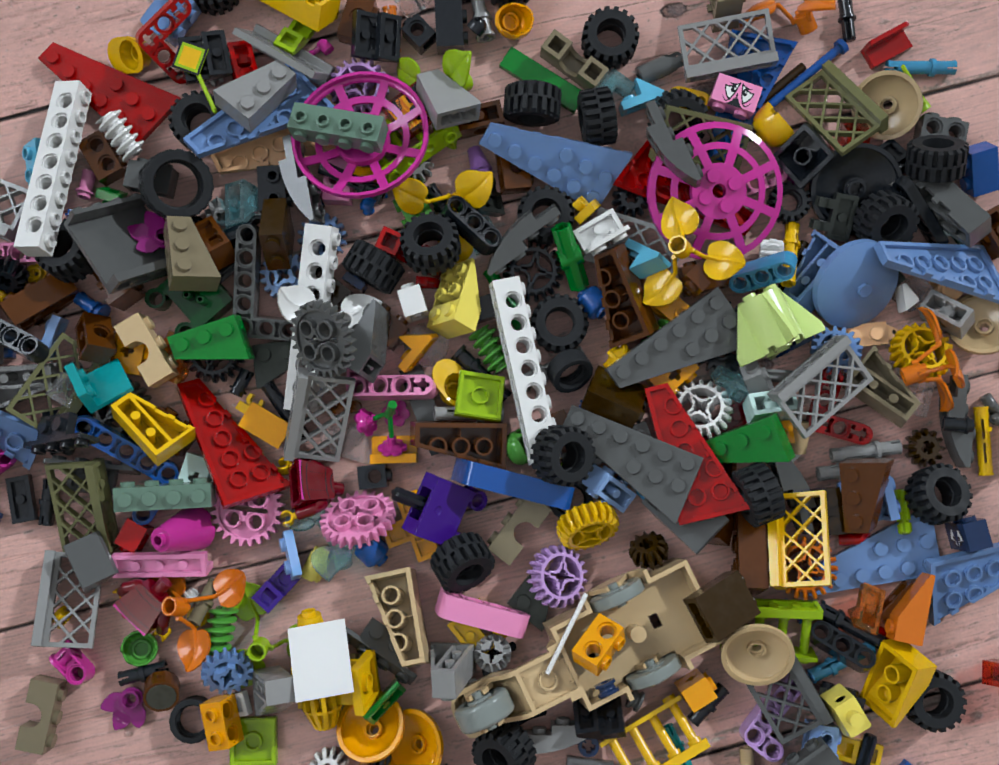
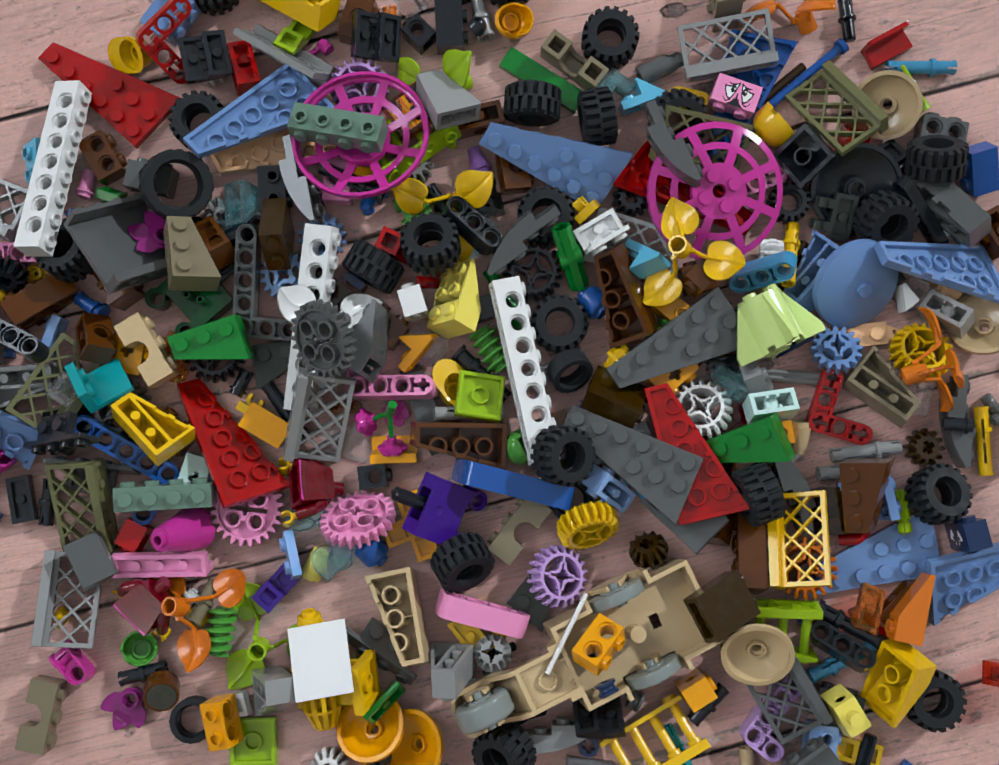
white piece [95,109,144,162] -> none
piece [172,39,217,114] -> none
medium blue gear [201,647,254,694] -> none
light grey wedge [213,60,297,133] -> none
light grey fence [767,335,874,439] -> none

